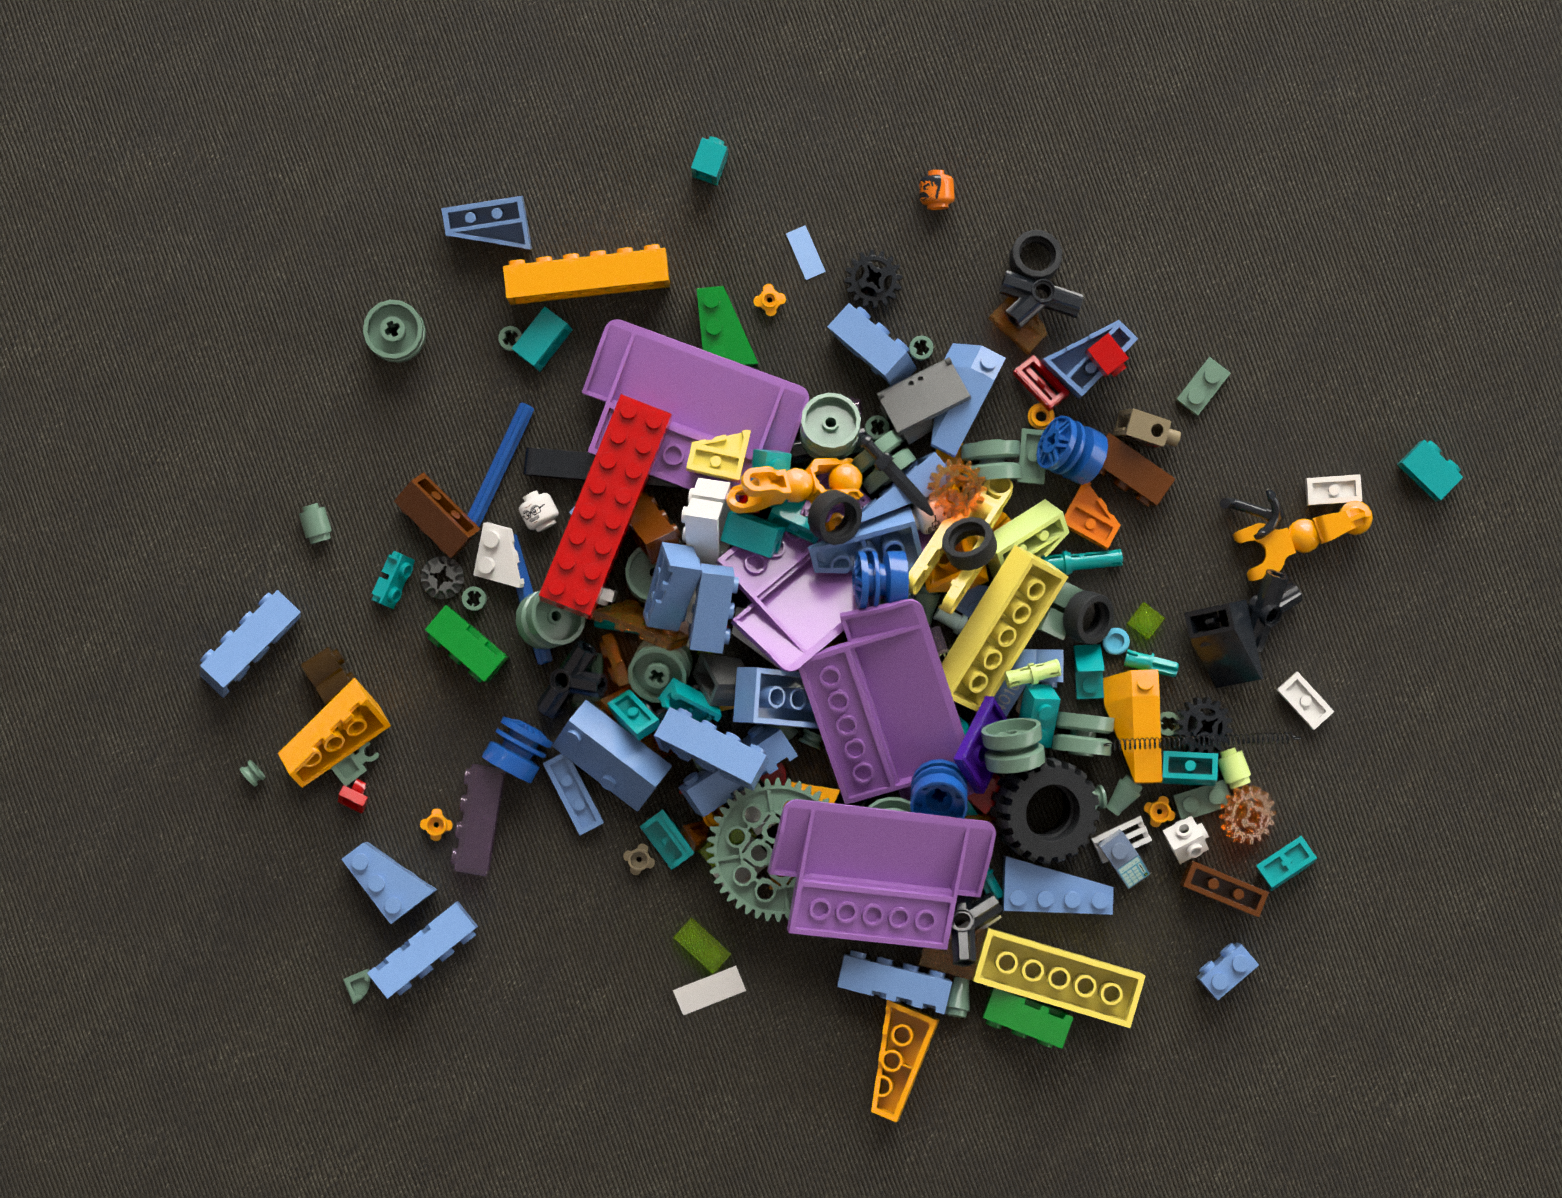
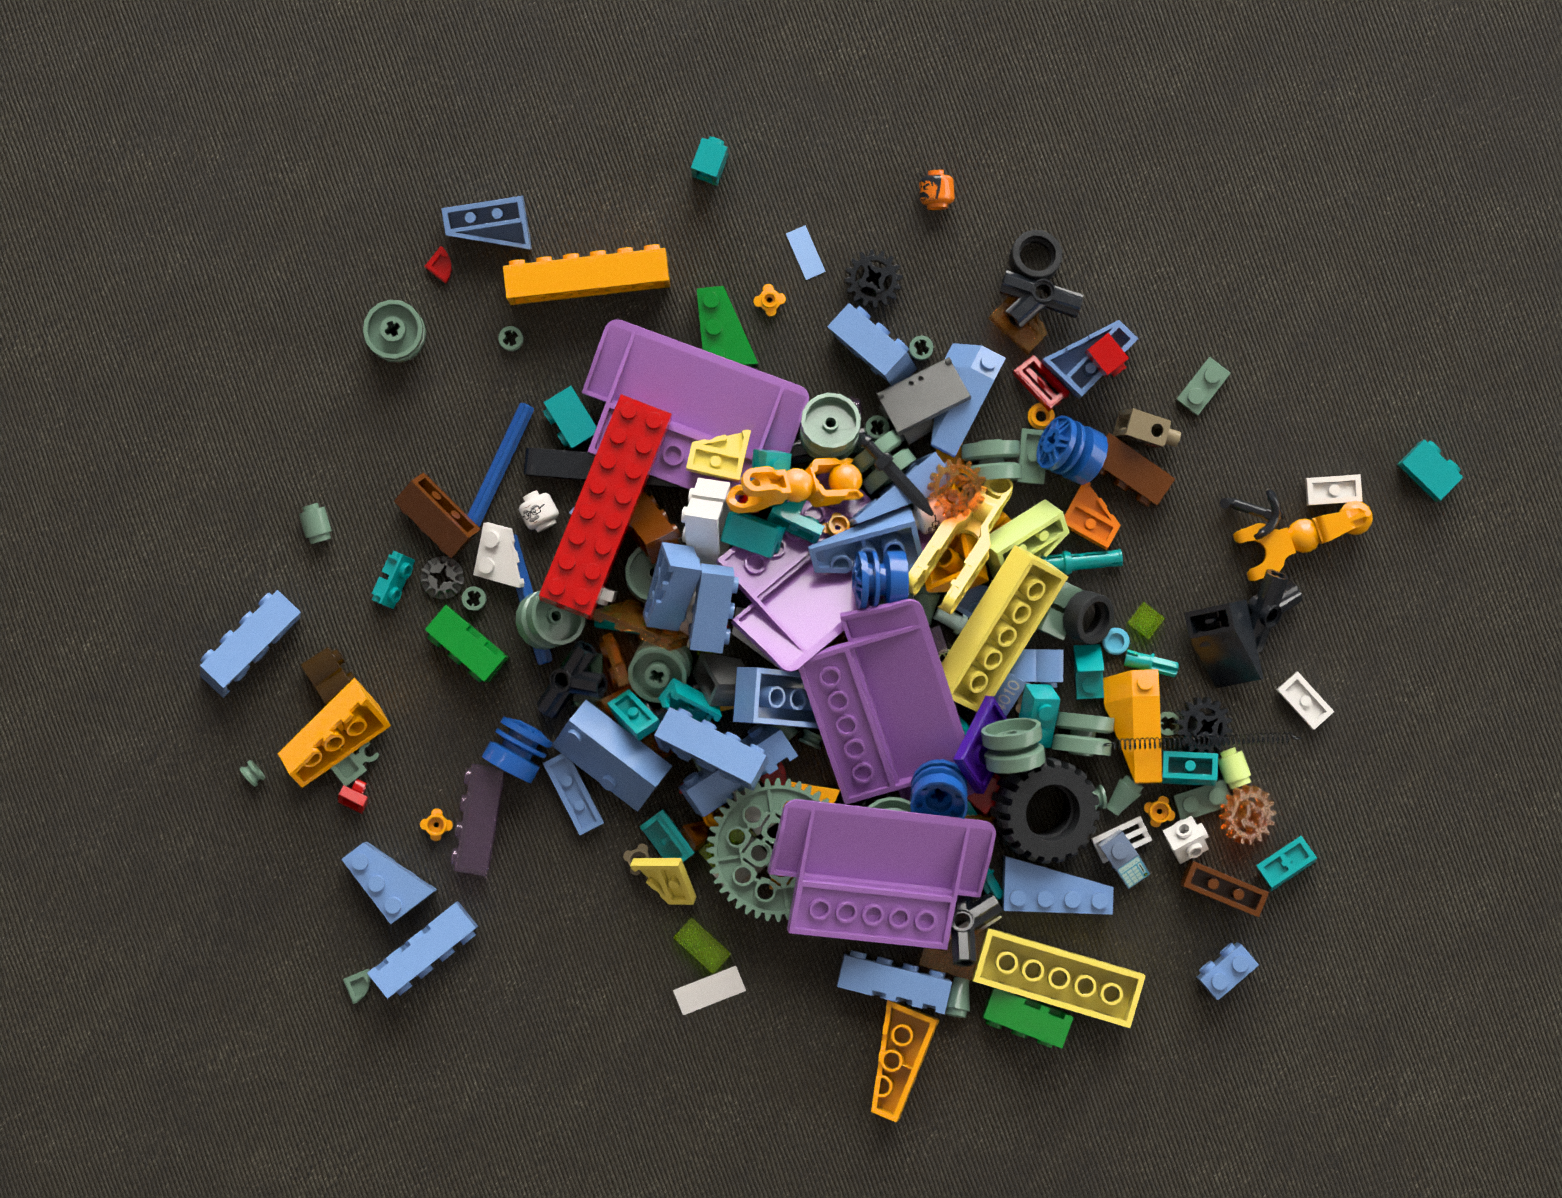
teal hinge [512,307,573,372] -> none
black tyre [808,489,862,545] -> none
black tyre [942,517,997,571] -> none
yellowish green pin [1004,659,1061,688] -> none
none -> red tile [424,246,452,284]
none -> teal brick [543,386,597,451]
none -> light yellow wing [630,858,696,905]

